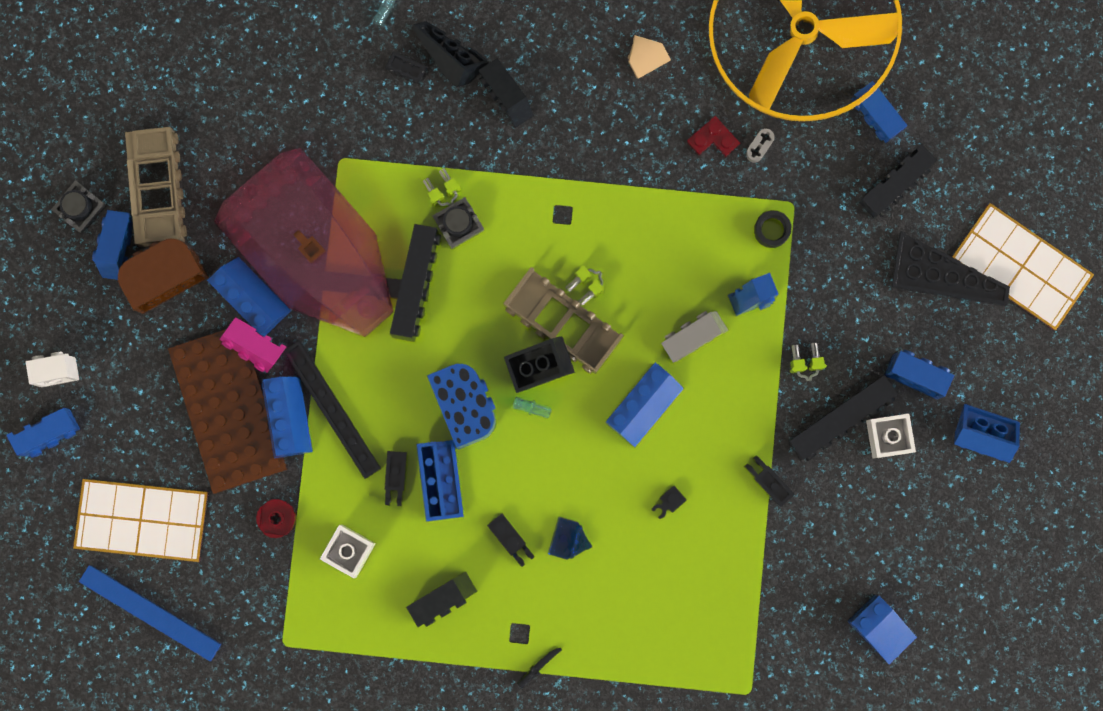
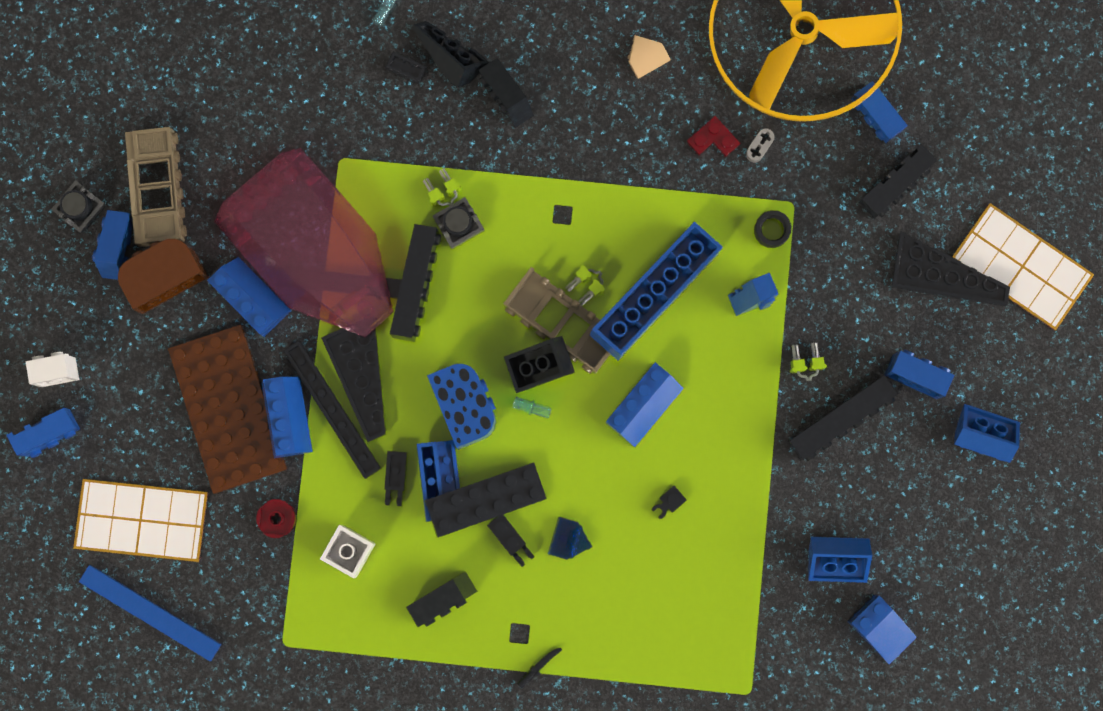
dark pink wedge [220,317,286,373] -> none
reddish brown plate [293,230,326,264] -> none
light grey wedge [661,311,729,363] -> none
black hinge [744,456,795,507] -> none
white brick [866,414,916,458] -> none
none -> black wing [321,314,386,443]
none -> black plate [424,463,547,538]
none -> blue brick [590,222,723,361]
none -> blue slope [808,537,872,583]

